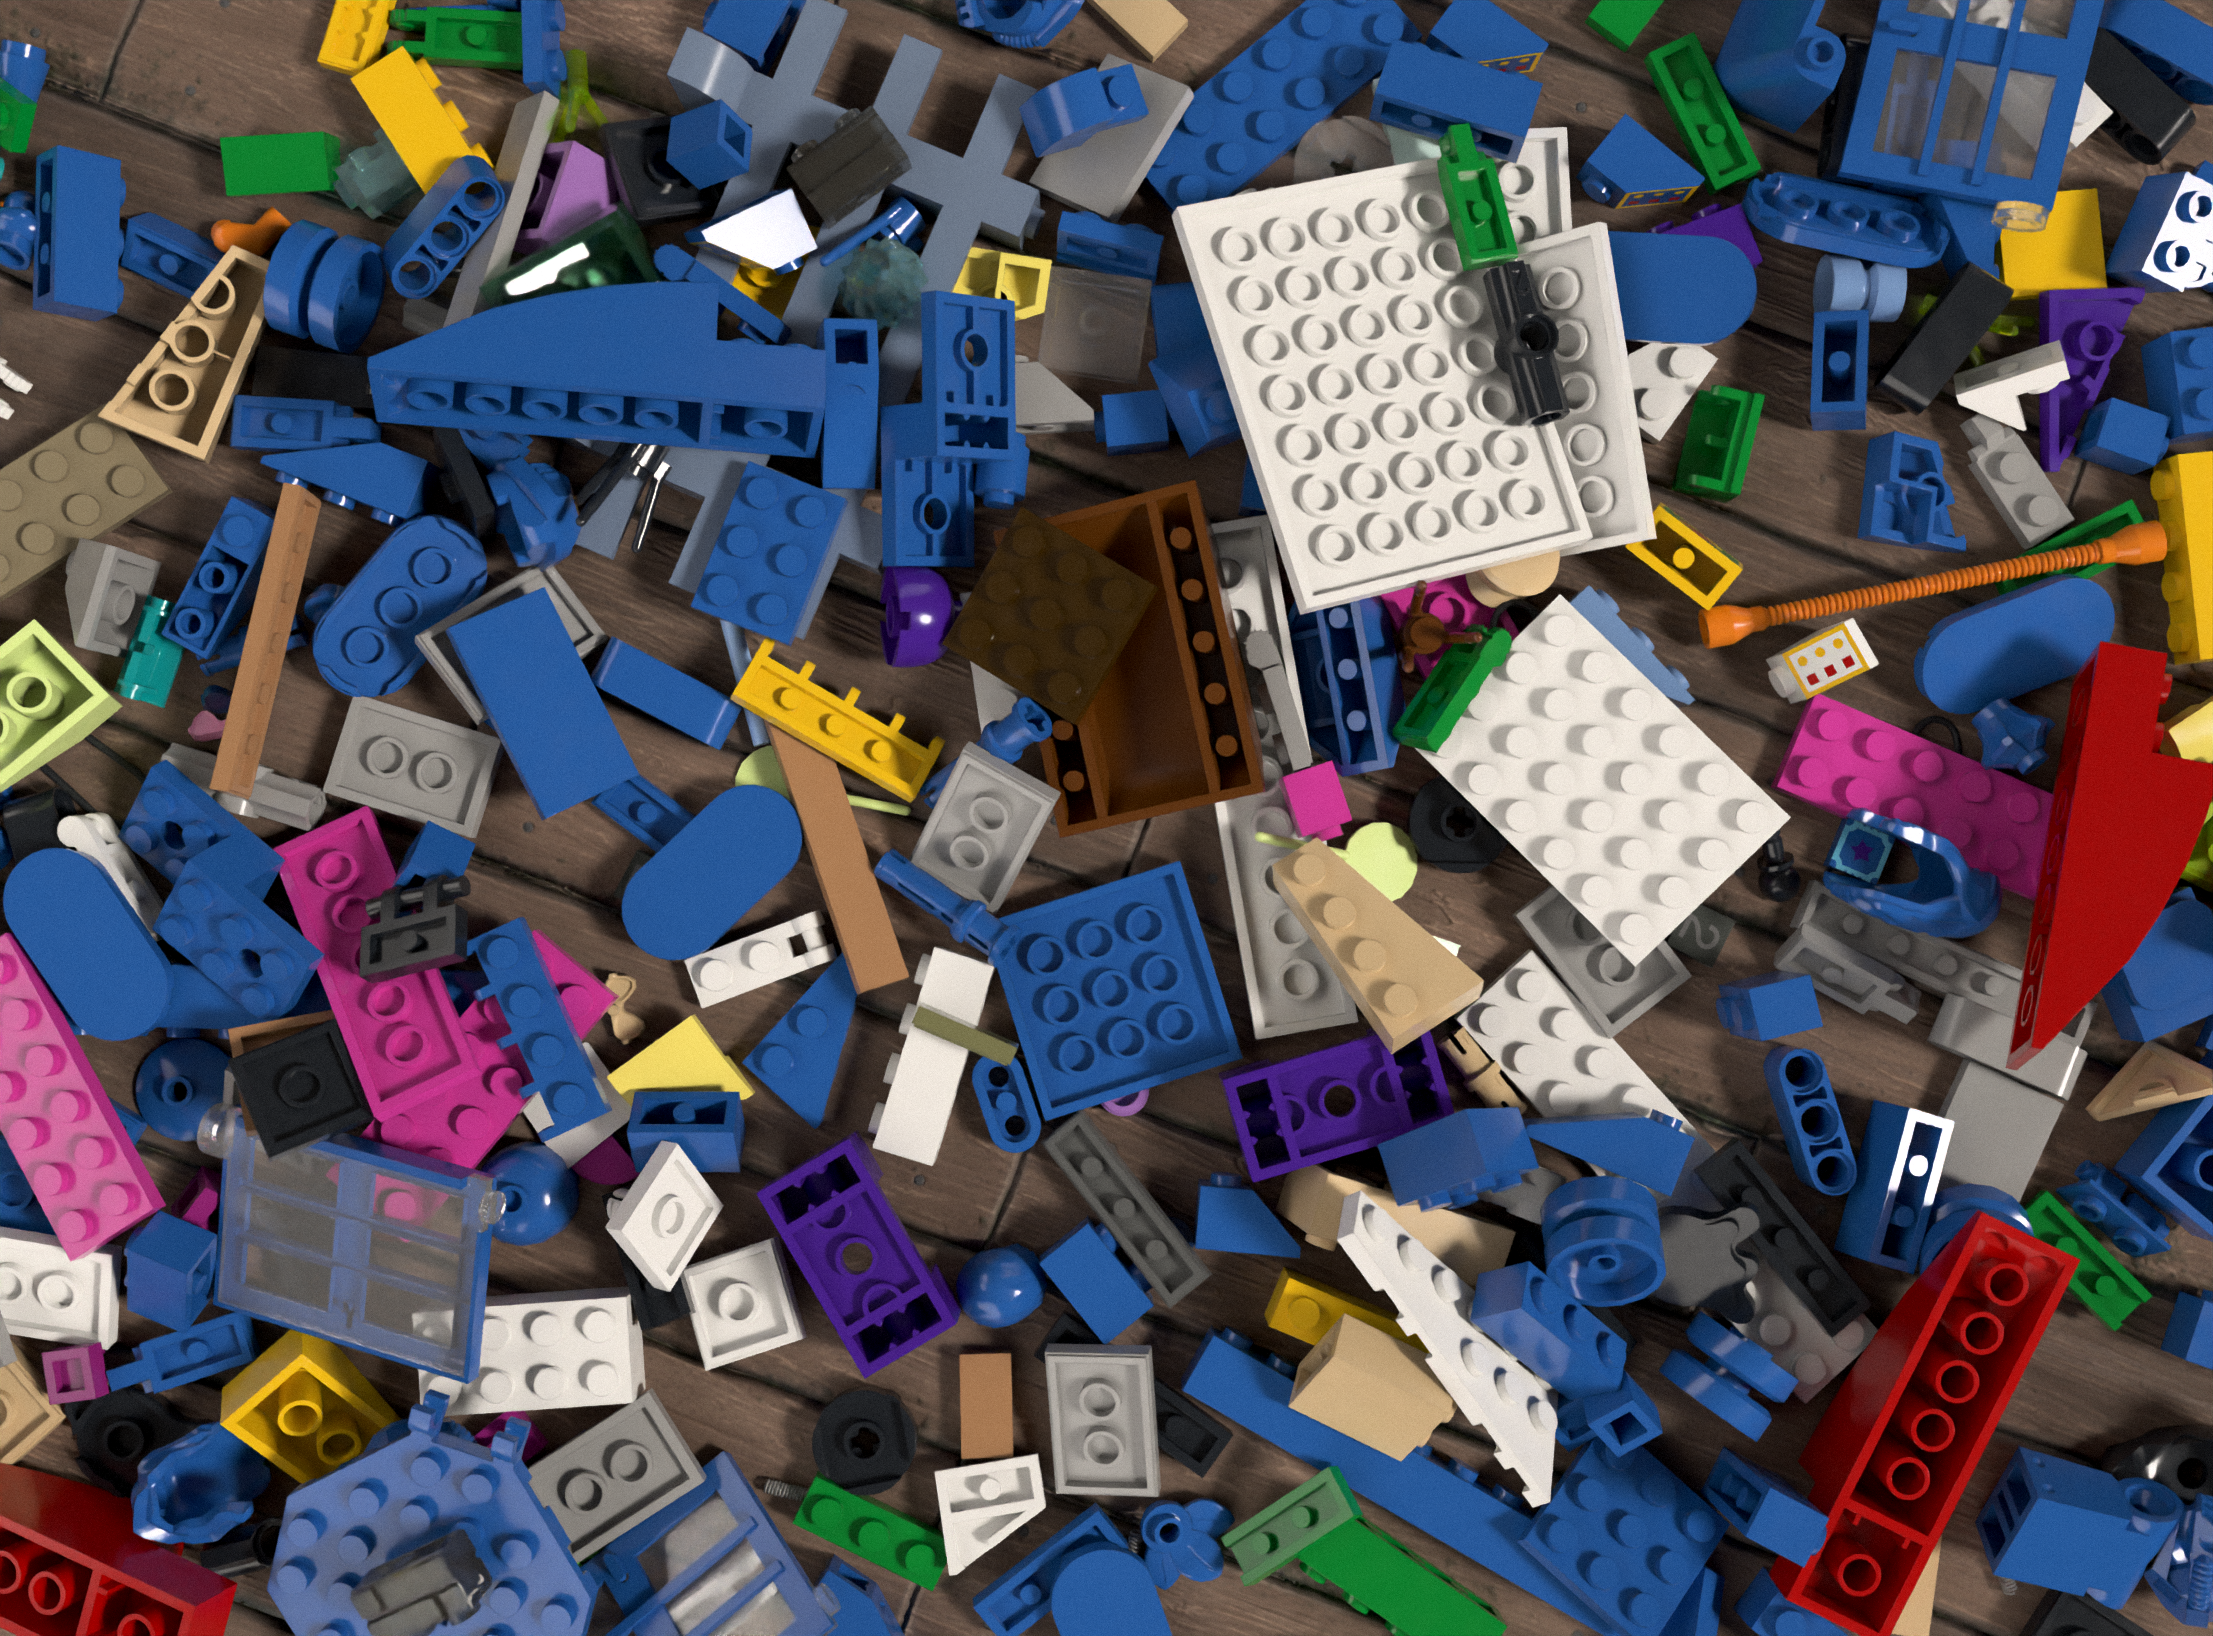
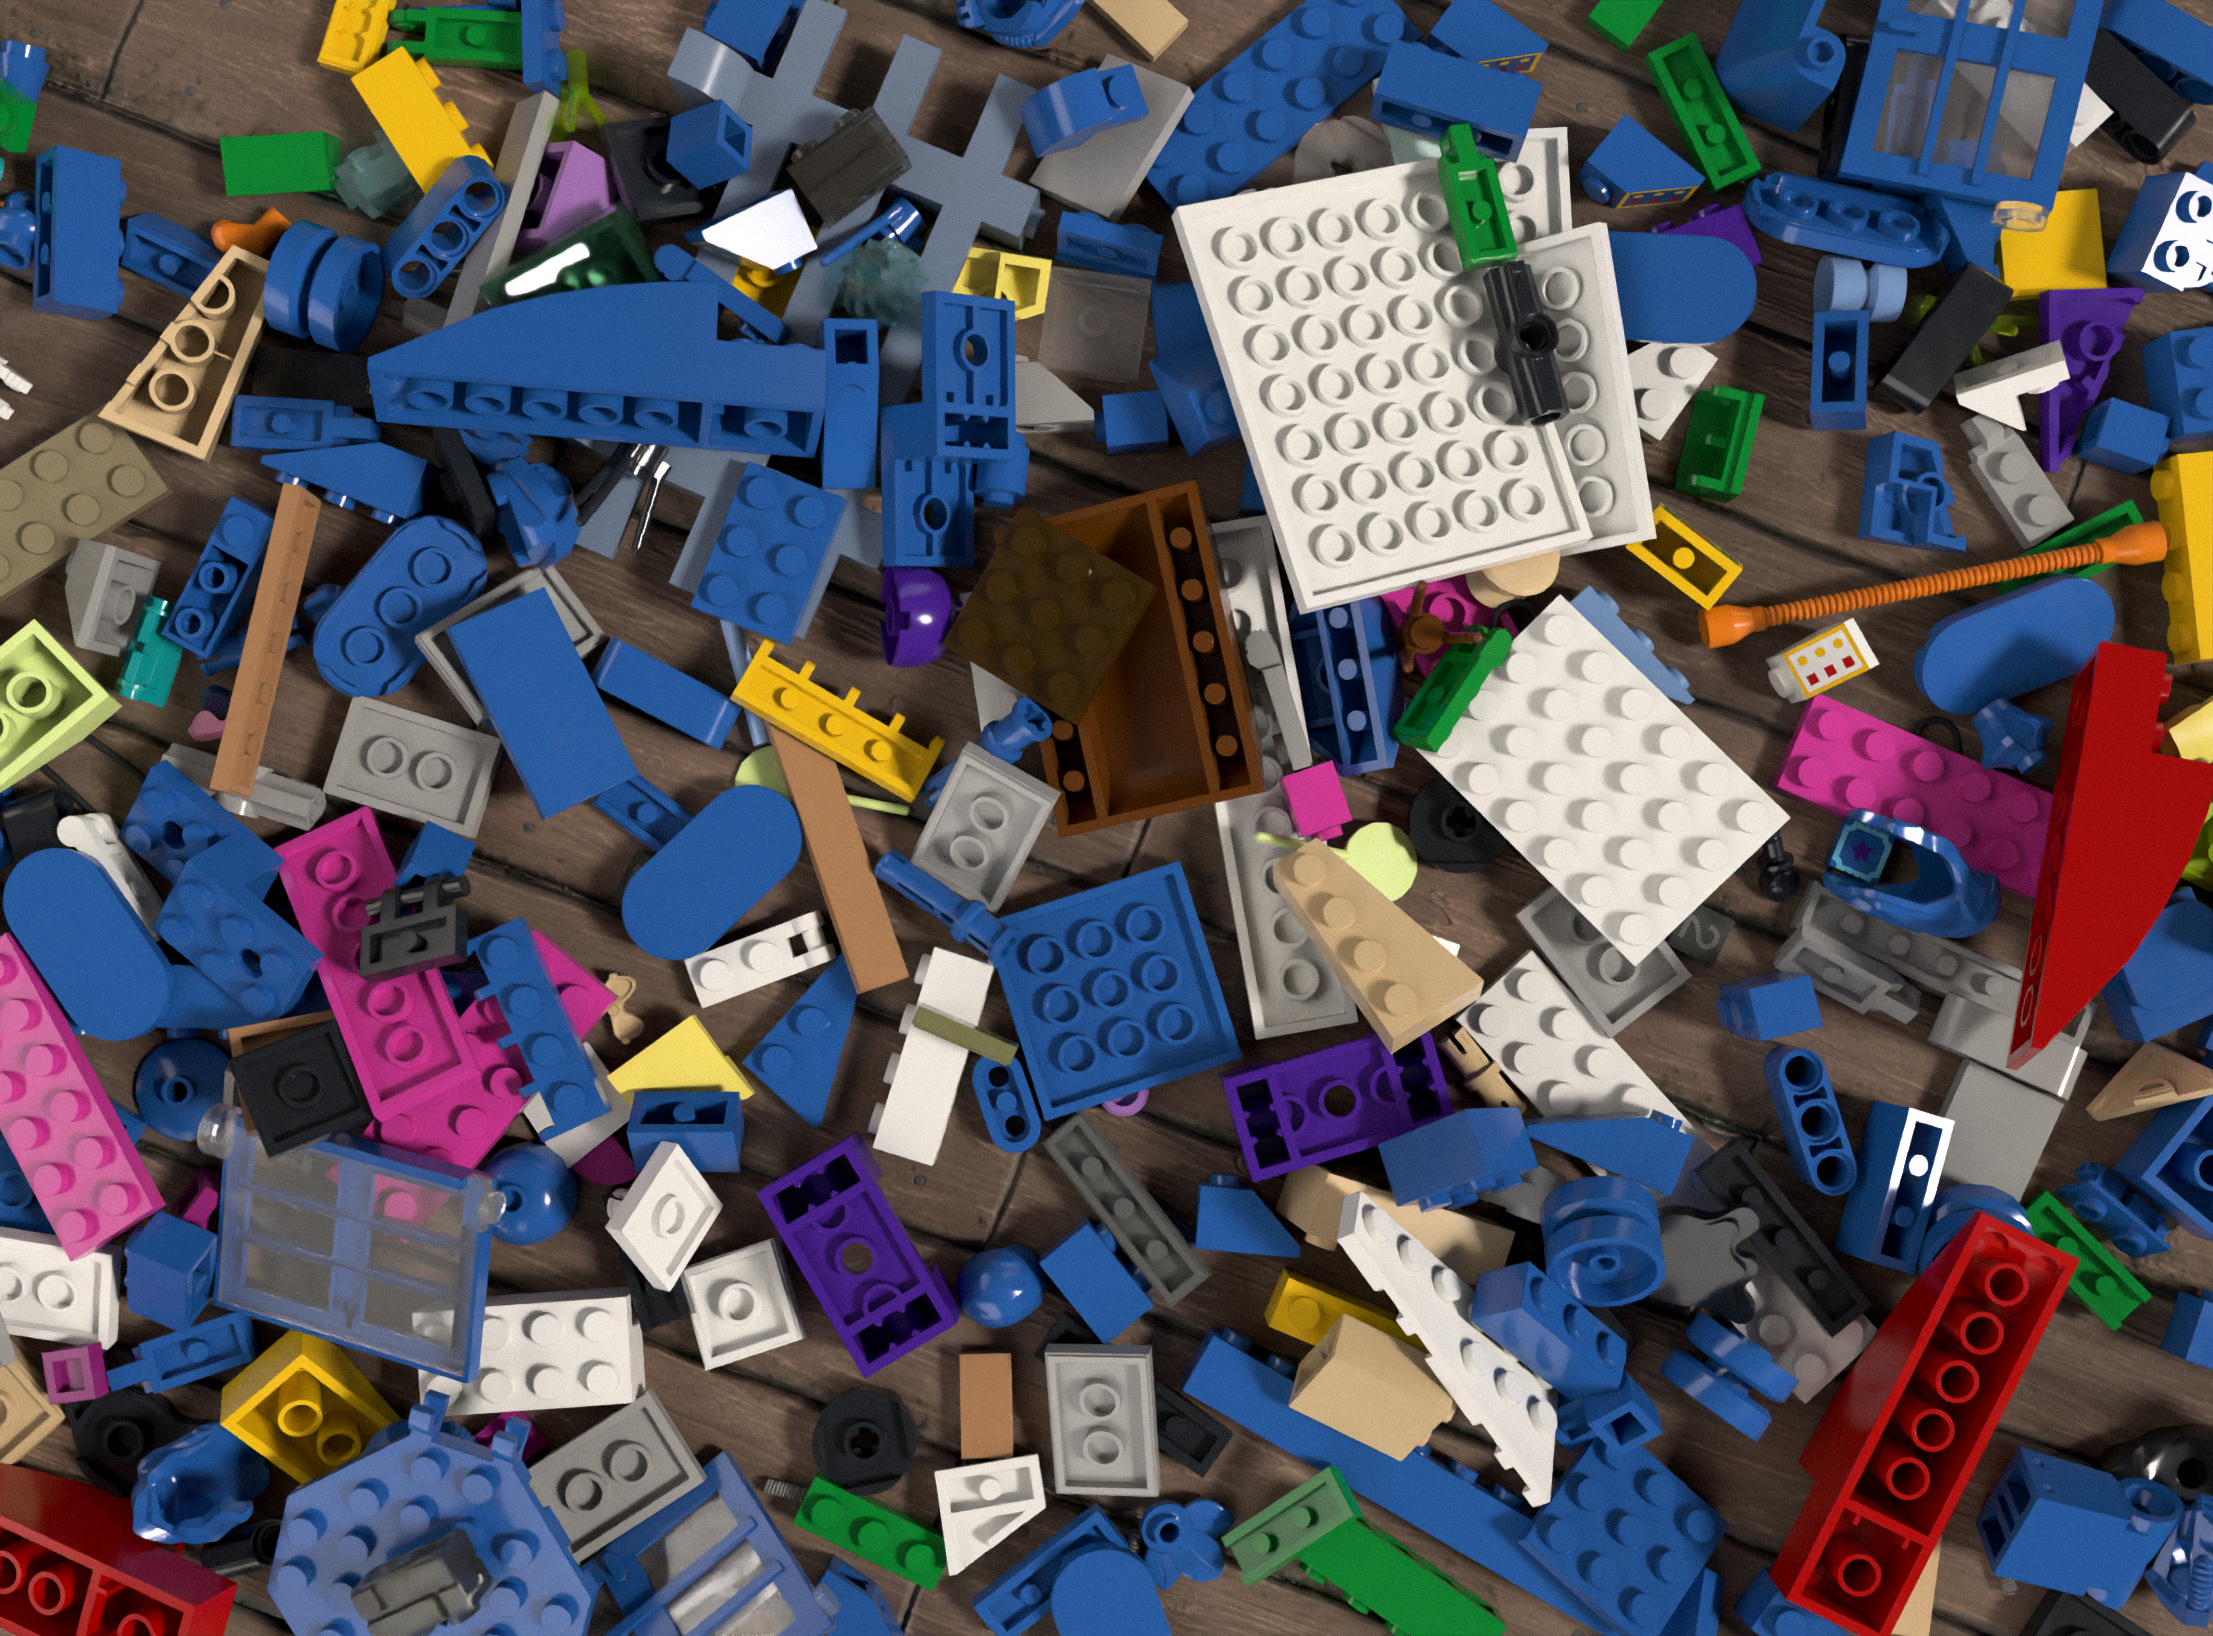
blue brick [1700,1446,1829,1567] -> none

